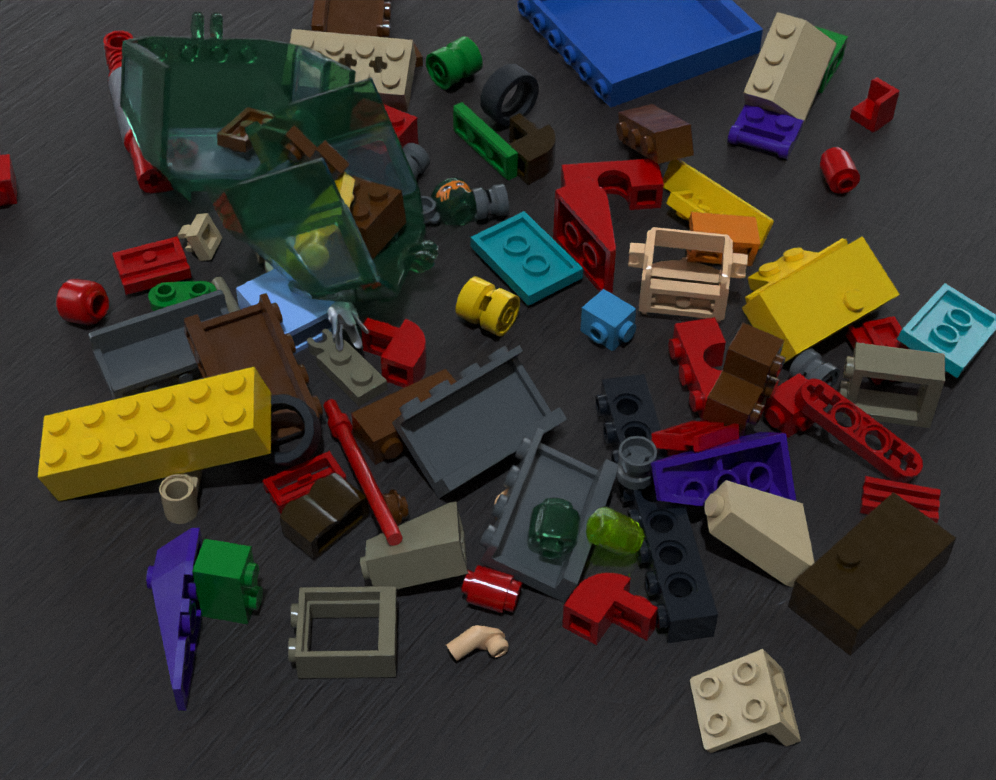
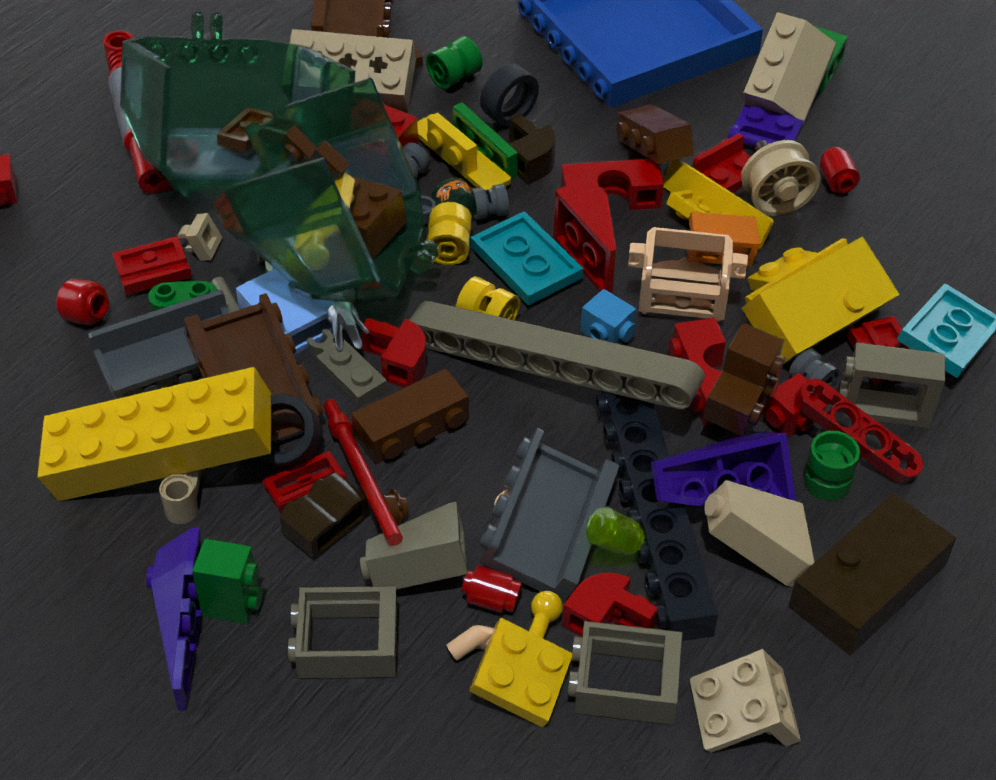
dark grey panel [392,345,567,498] -> none
clear green head [527,498,581,559] -> none
dark grey wheel [616,436,657,490] -> none
red plate [651,421,739,456] -> none
red panel [850,77,900,133] -> none
red tile [860,476,941,523] -> none
none -> dark tan beam [409,301,705,409]
none -> yellow bracket [417,112,511,190]
none -> yellow wheel [426,202,472,265]
none -> yellow plate [469,591,573,728]
none -> dark tan window [568,621,682,725]
none -> red bracket [693,133,751,193]
none -> tan wheel [741,140,821,216]
none -> green wheel [803,431,860,501]

